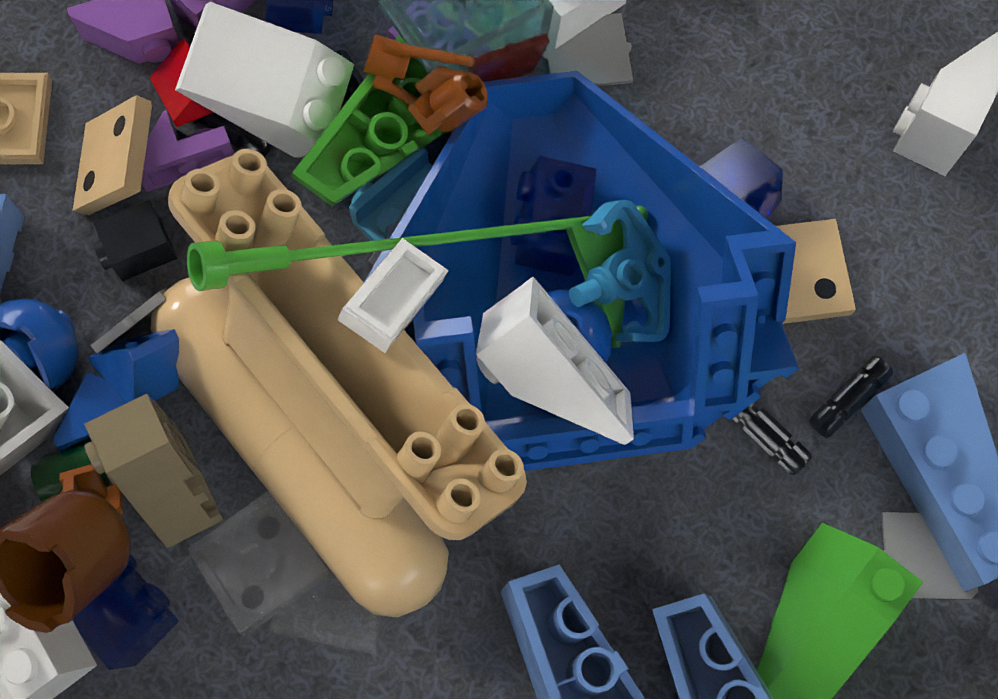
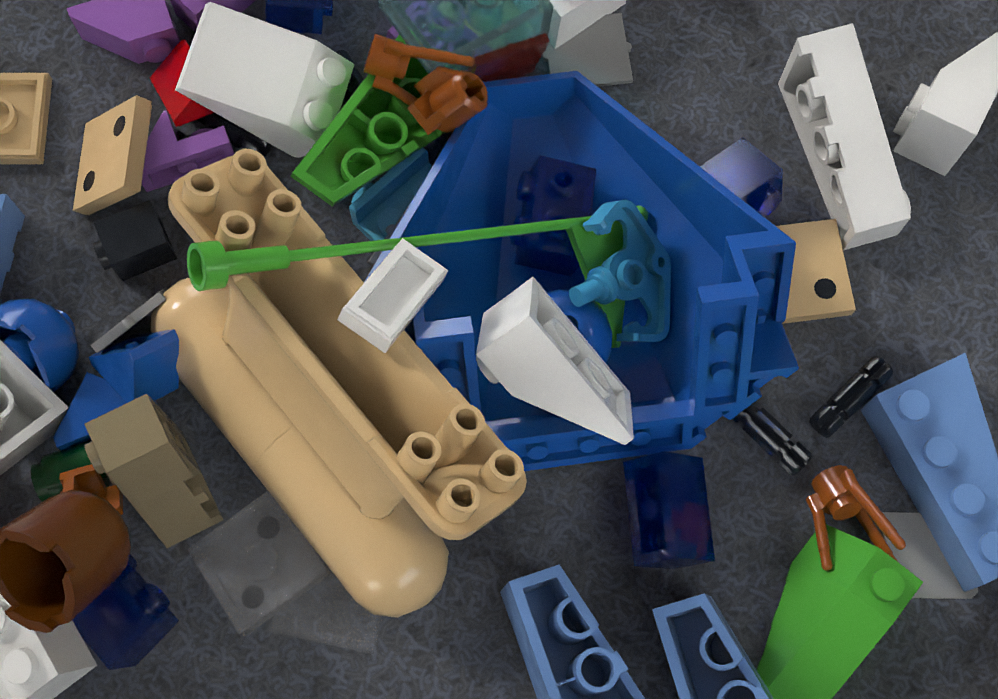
none -> clear blue brick [623,451,715,569]
none -> white wedge [778,23,911,250]
none -> dark orange plant [806,465,906,571]

